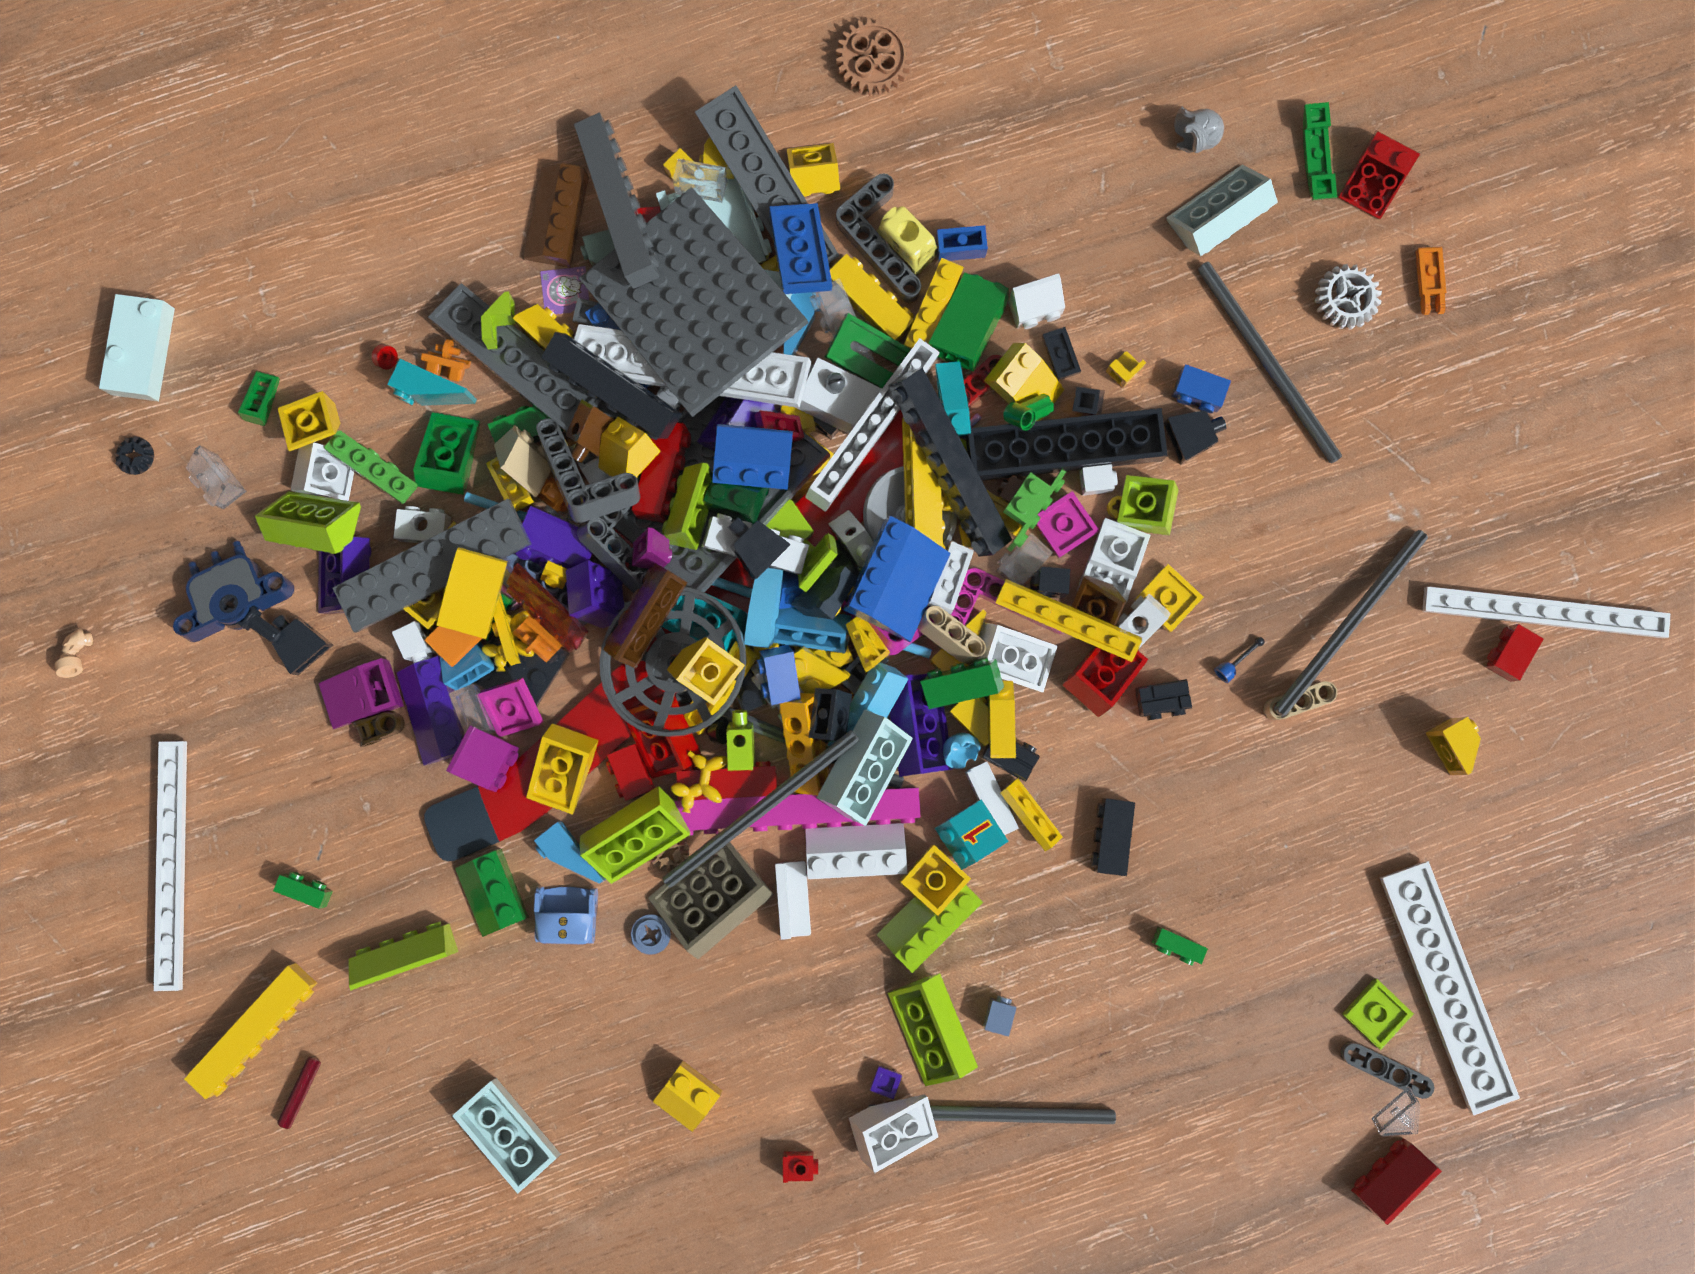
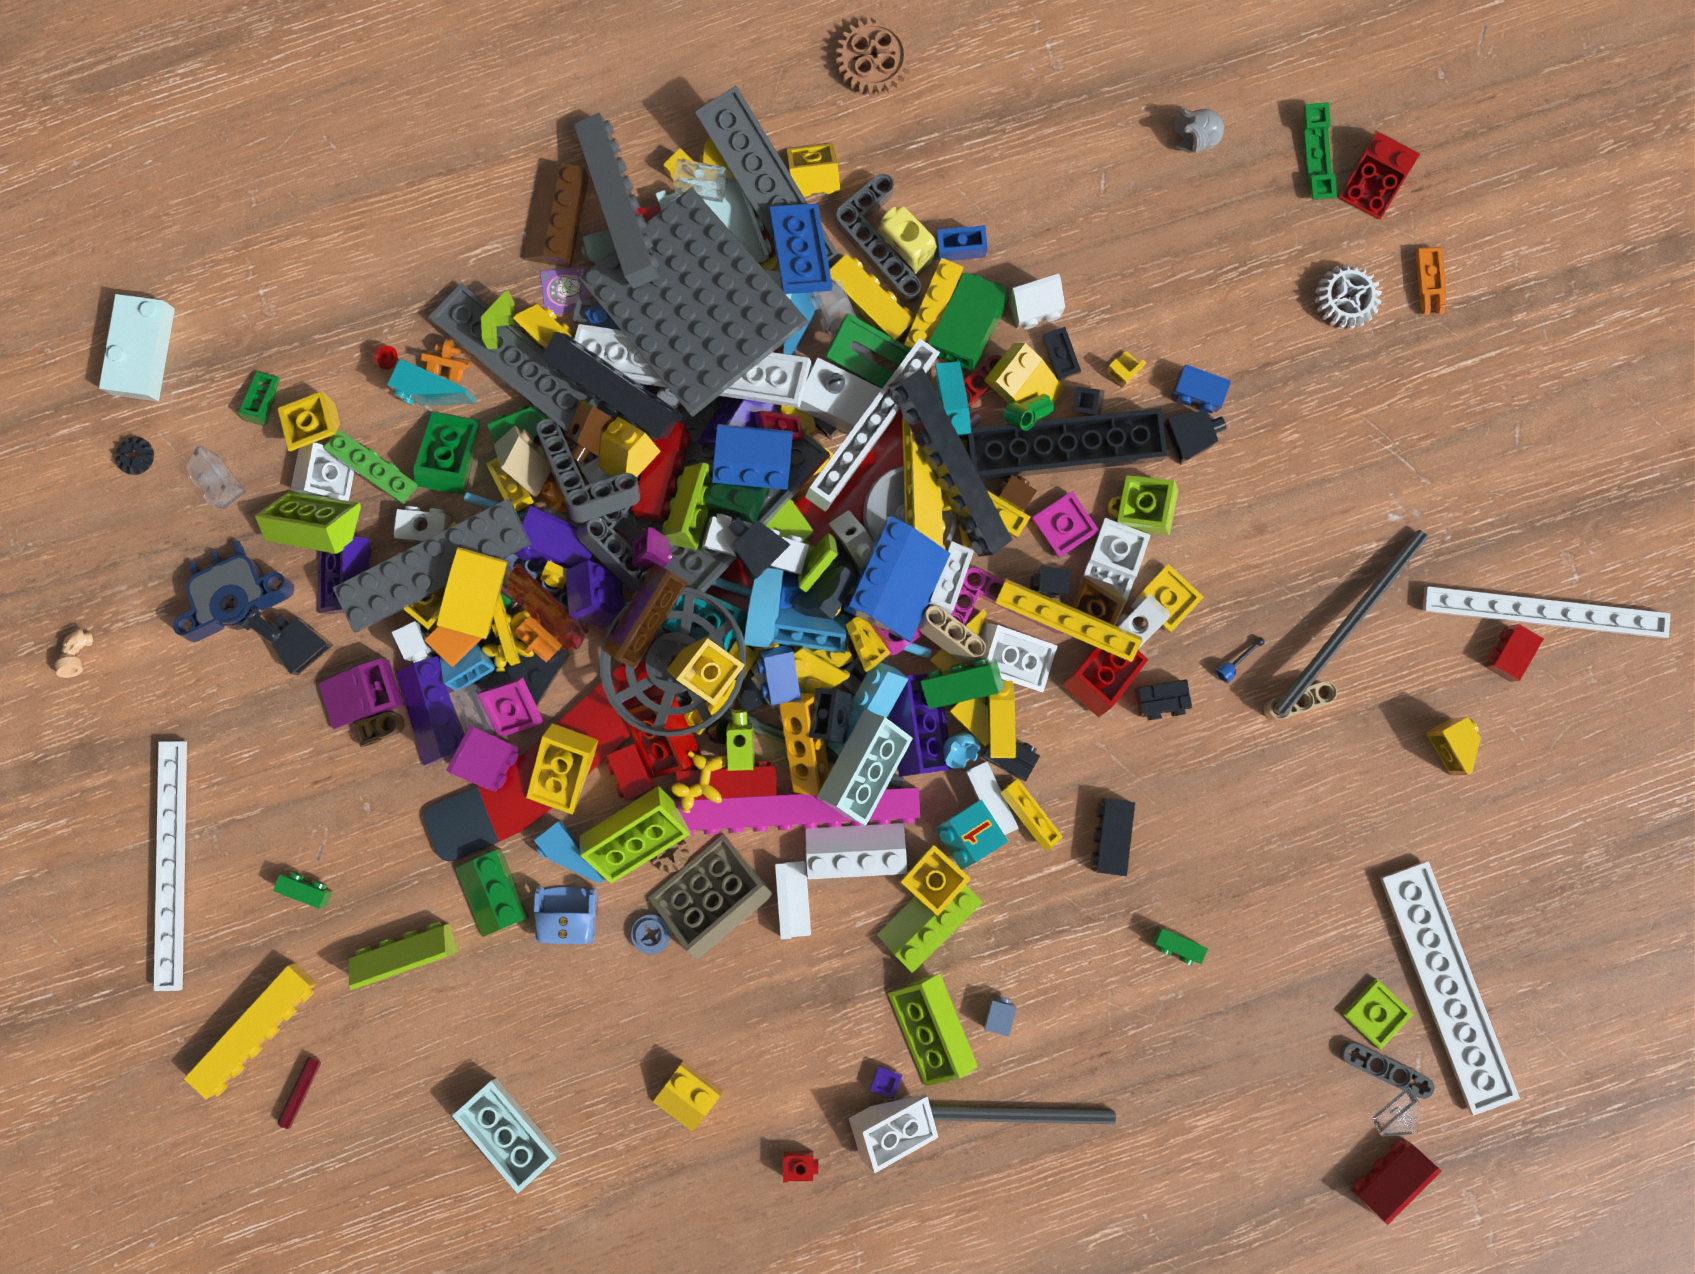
dark grey axle [663,730,859,888] -> none
clear brick [997,533,1053,586] -> none
bright green bracket [1003,469,1066,552] -> none
white brick [1079,464,1118,496] -> none
light aqua slope [1166,164,1278,256] -> none
dark grey axle [1198,262,1342,464] -> none

